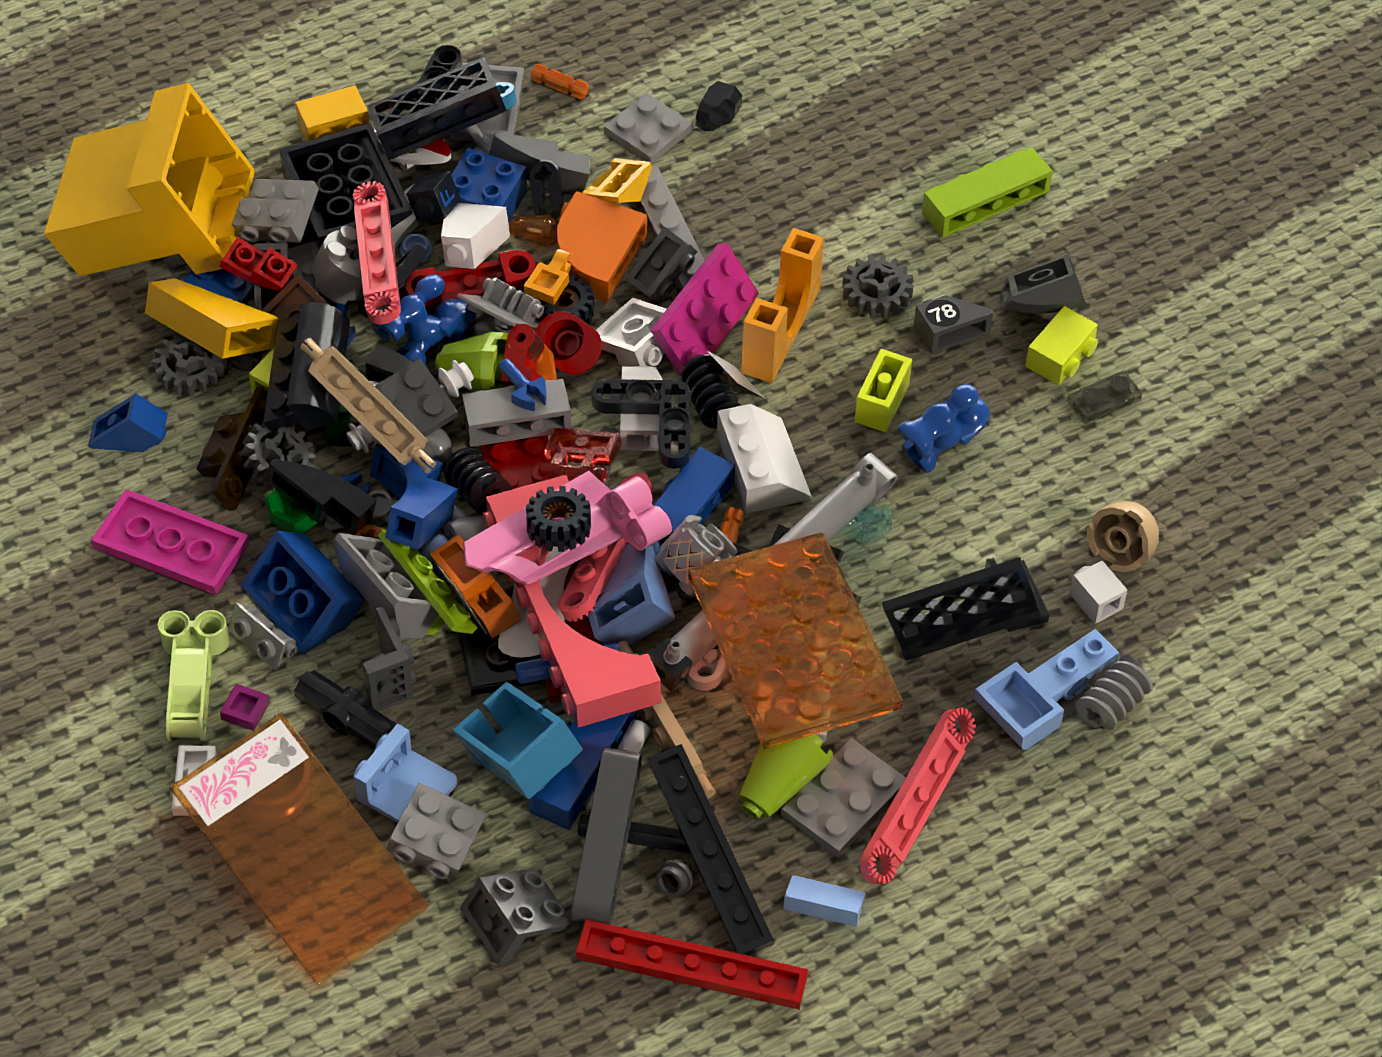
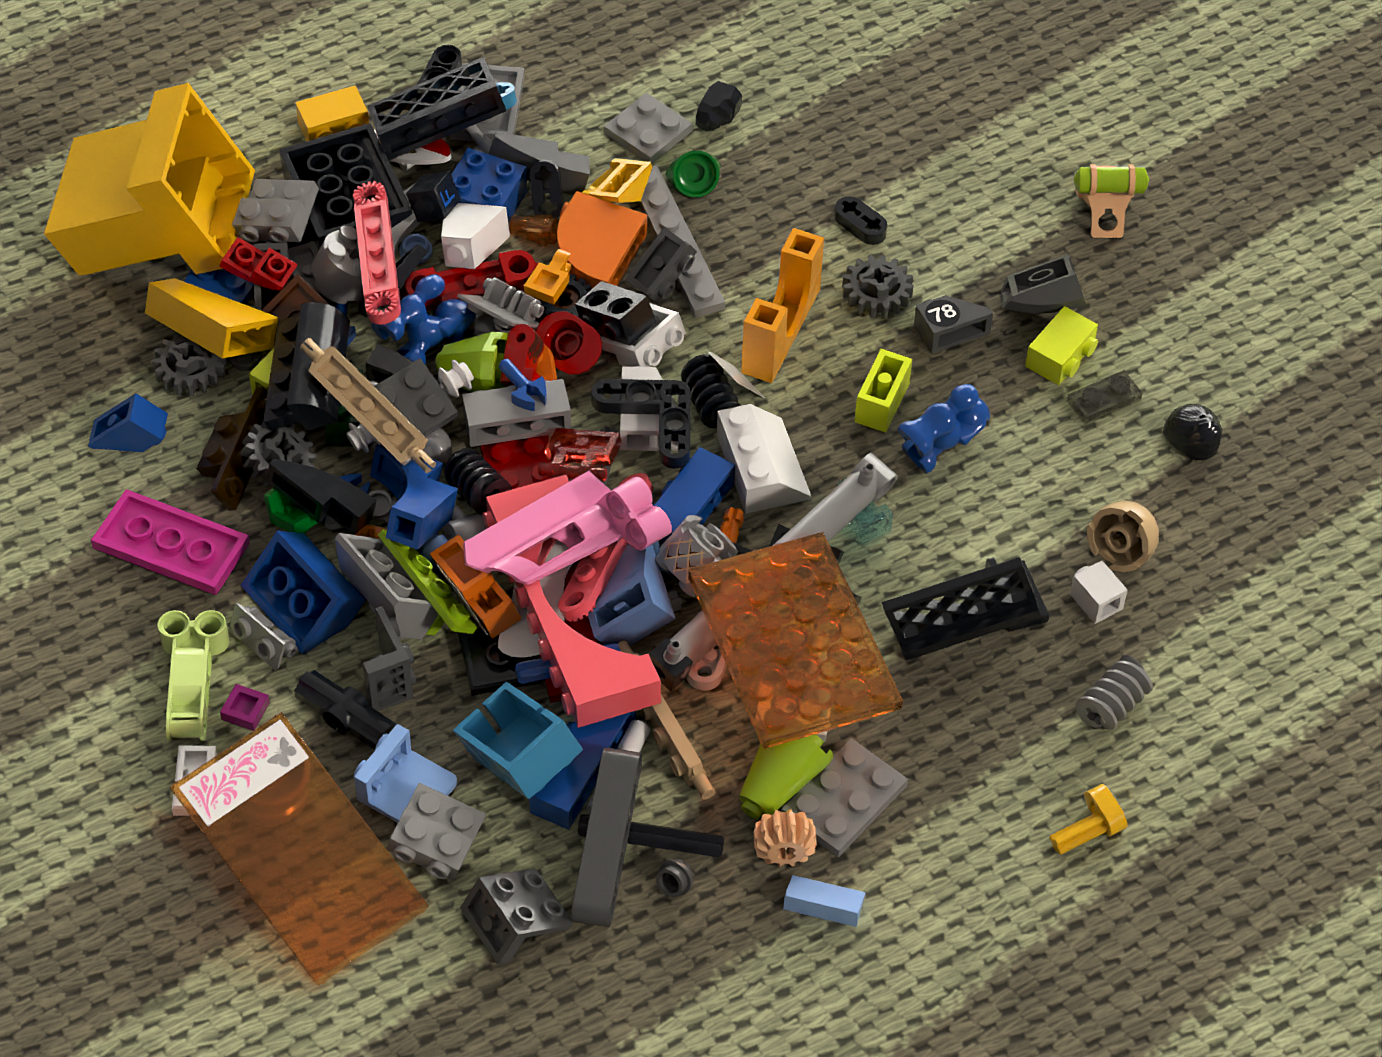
black bush [526,486,591,552] -> none
orange axle [530,64,589,100] -> none
red plate [576,919,809,1010] -> none
black plate [648,744,774,956] -> none
dark pink plate [650,243,759,377] -> none
coral plate [860,707,976,884] -> none
lime brick [922,146,1053,238] -> none
light blue plate [974,629,1119,750] -> none
none -> black brick [575,281,657,346]
none -> green piece [665,150,721,197]
none -> light nougat gear [753,809,817,867]
none -> black beam [834,196,888,245]
none -> yellow piece [1049,784,1128,855]
none -> piece [1074,164,1149,238]
none -> black hair [1163,404,1223,461]

